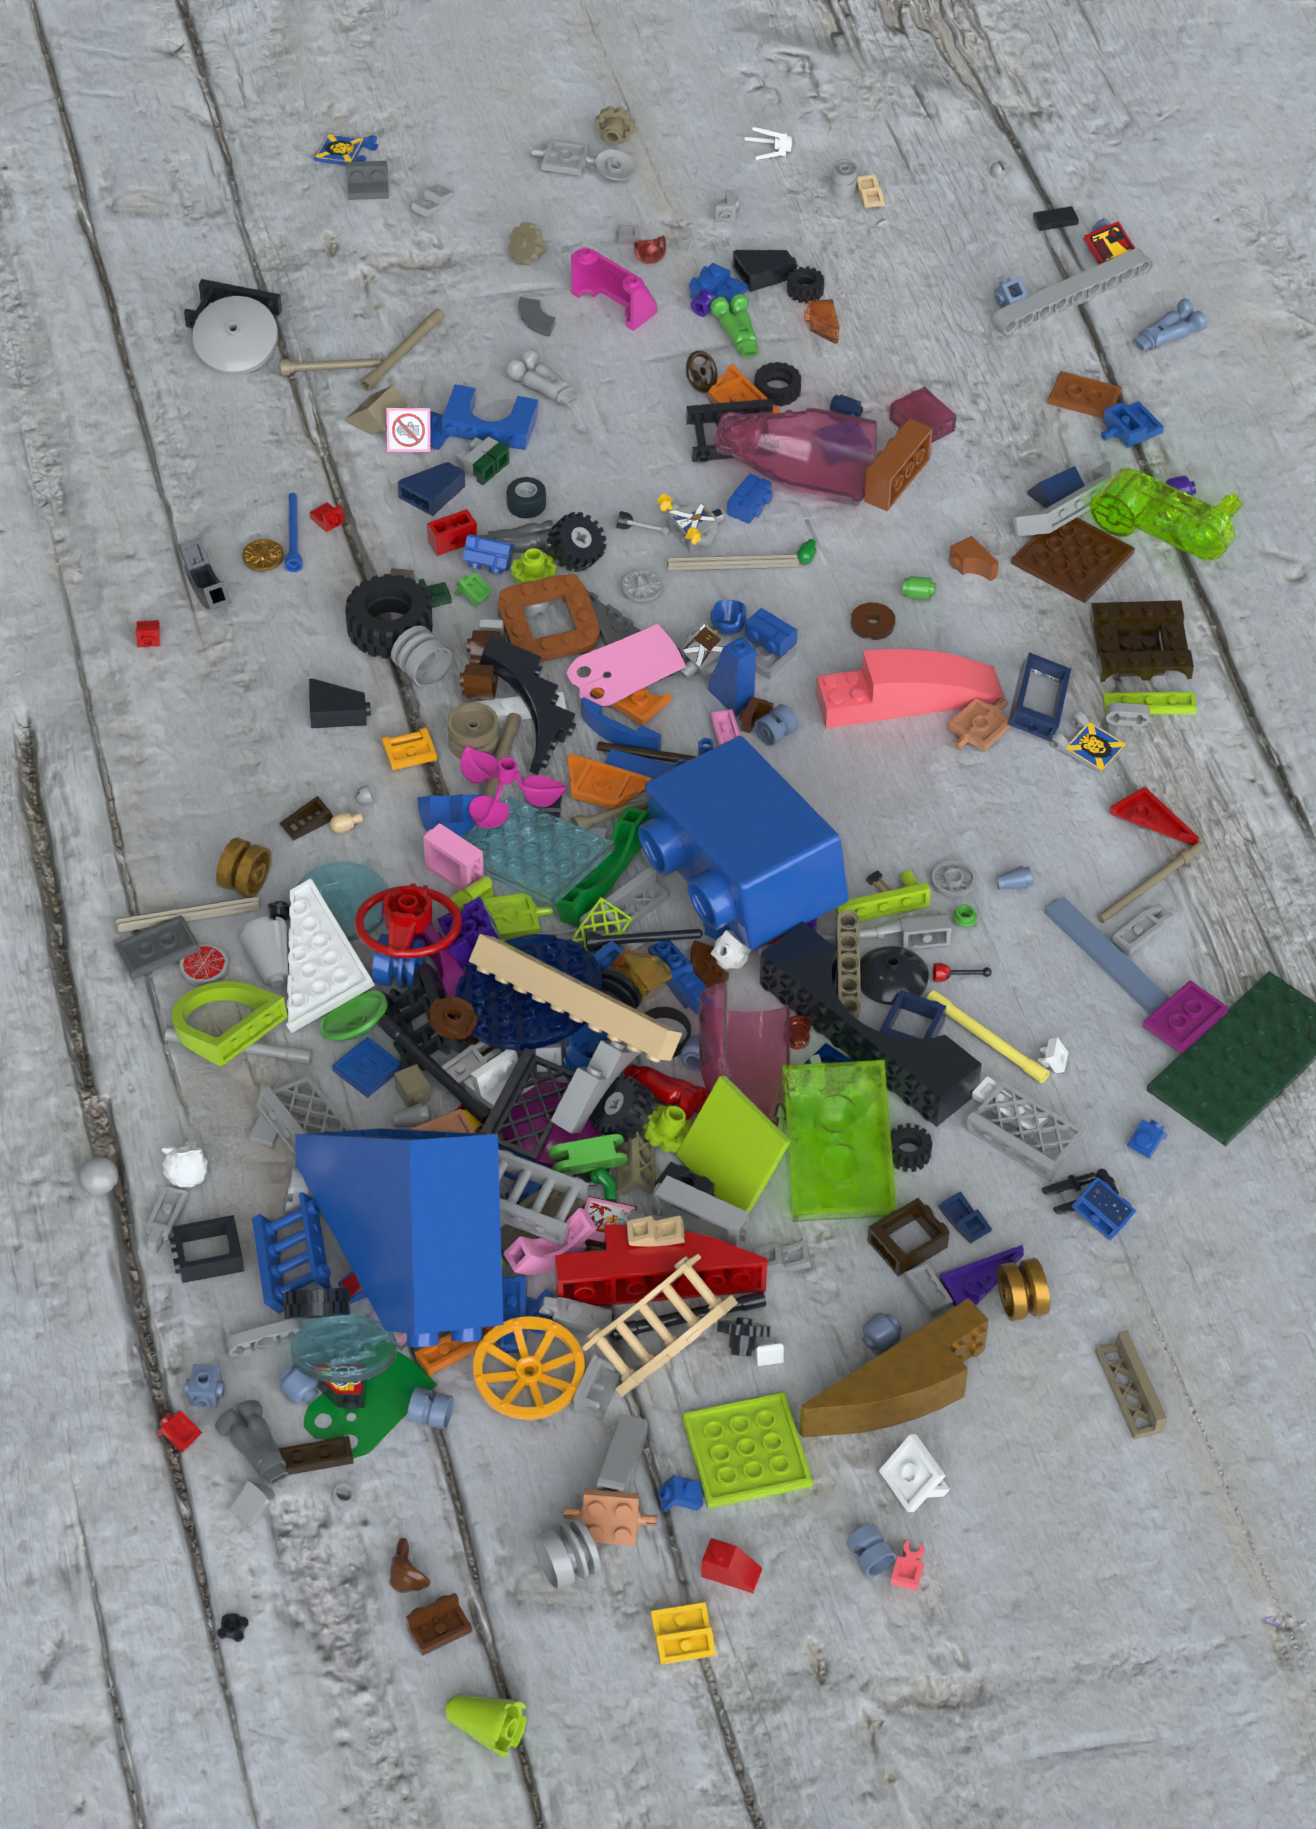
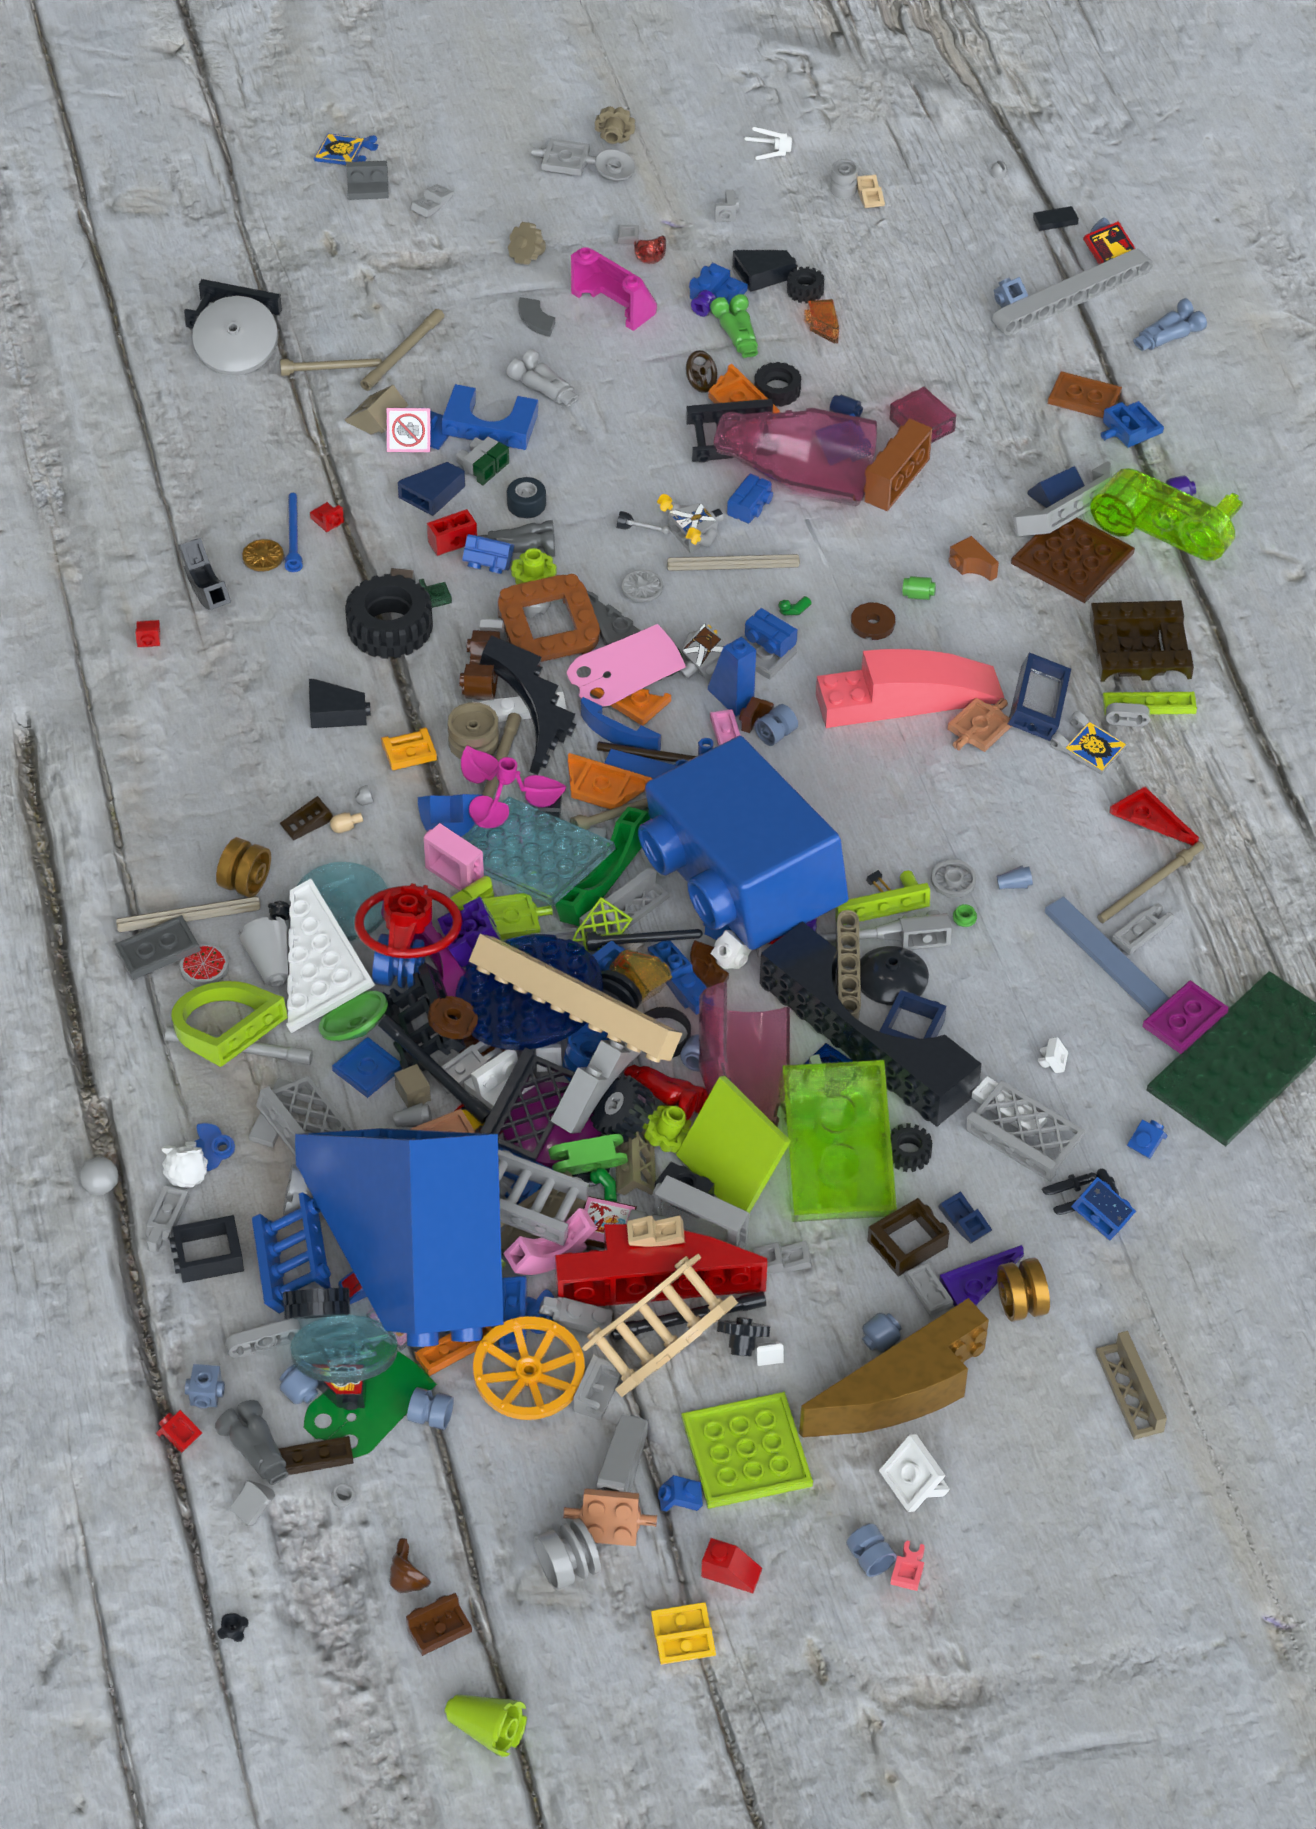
light grey wheel [391,625,452,687] -> none
bright green bracket [454,572,494,607] -> none
black wheel [547,512,607,572] -> none
blue hair [711,600,746,635] -> none
clear red wheel [785,1015,811,1050] -> none
green cylinder [797,539,816,565] -> none
light yellow piece [927,990,1050,1083] -> none
hinge [932,963,992,982] -> none
none -> blue plate [194,1123,235,1171]
none -> green arm [778,596,812,616]

